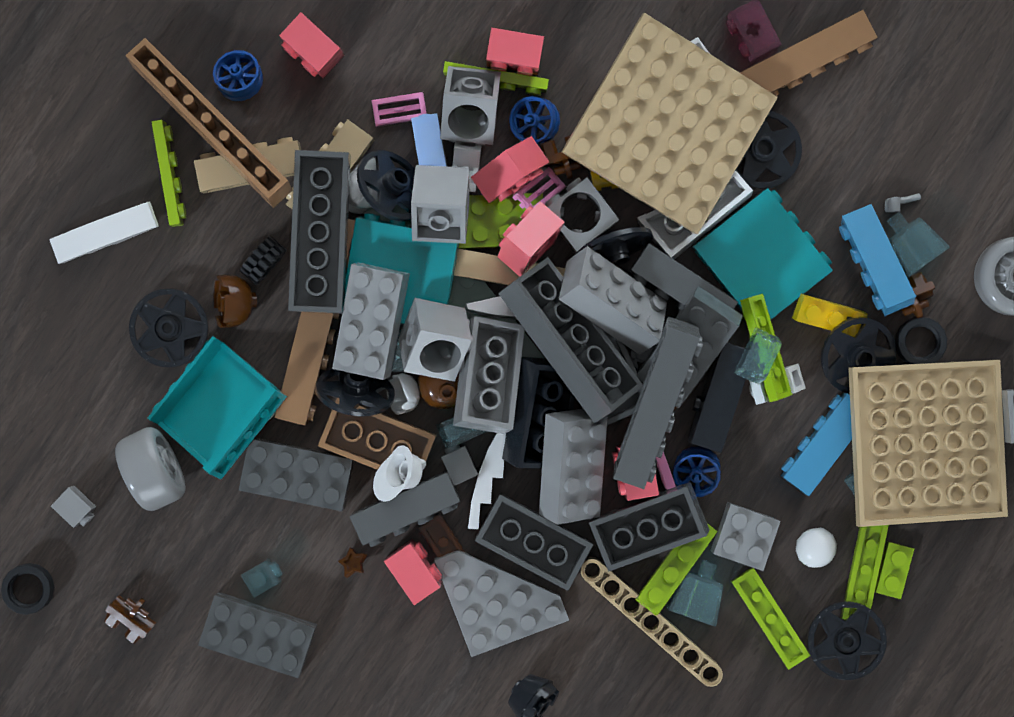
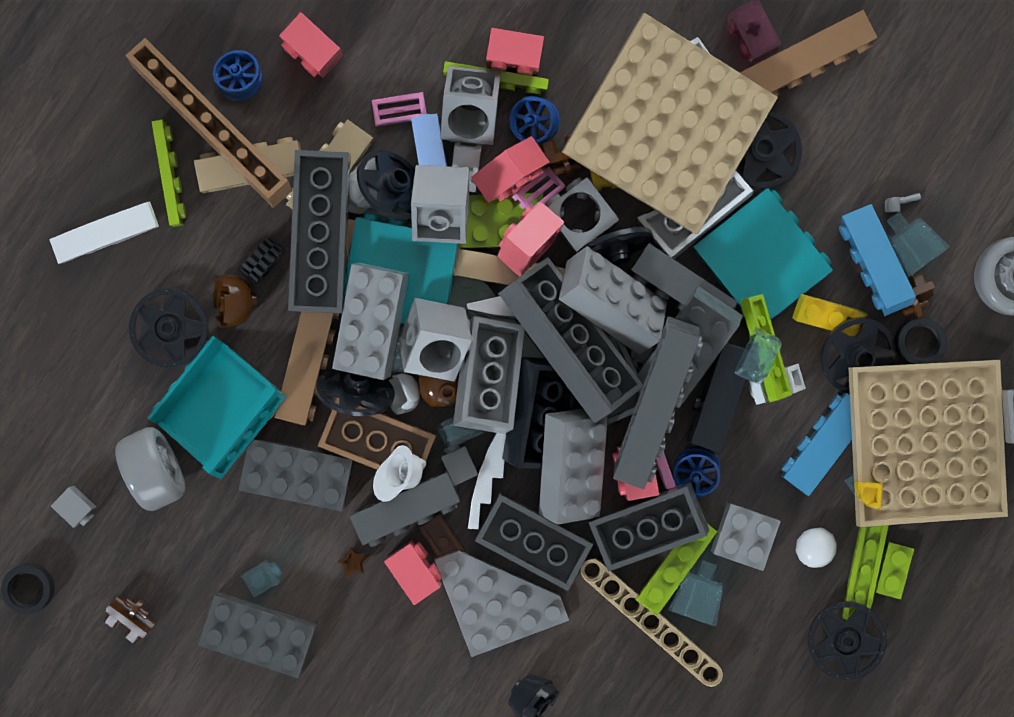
lime plate [731,567,810,670] -> none
none -> yellow tile [854,481,883,510]

